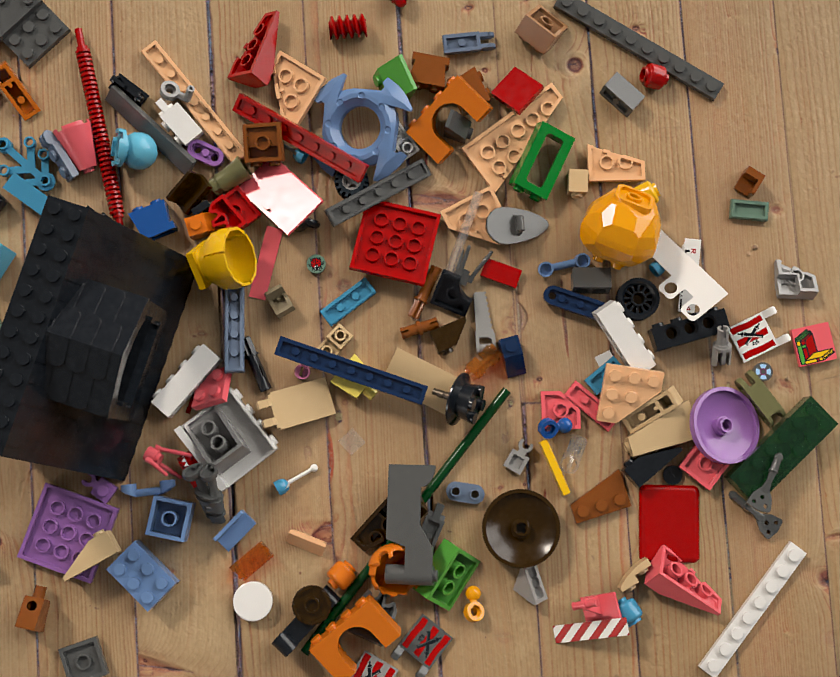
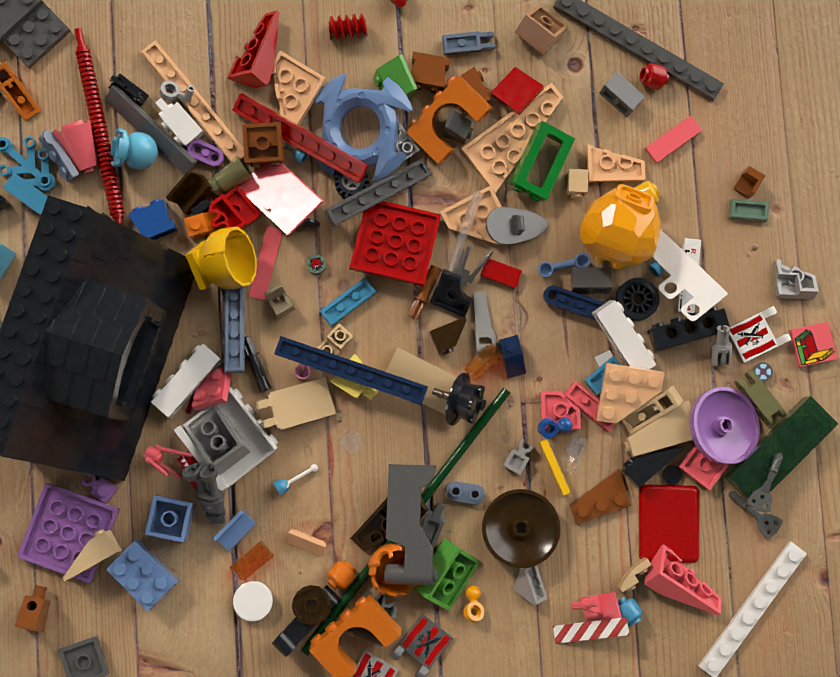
medium blue bar [121,479,176,497] -> none
dark orange pin [400,317,439,340] -> none
none -> coral tile [645,116,702,164]

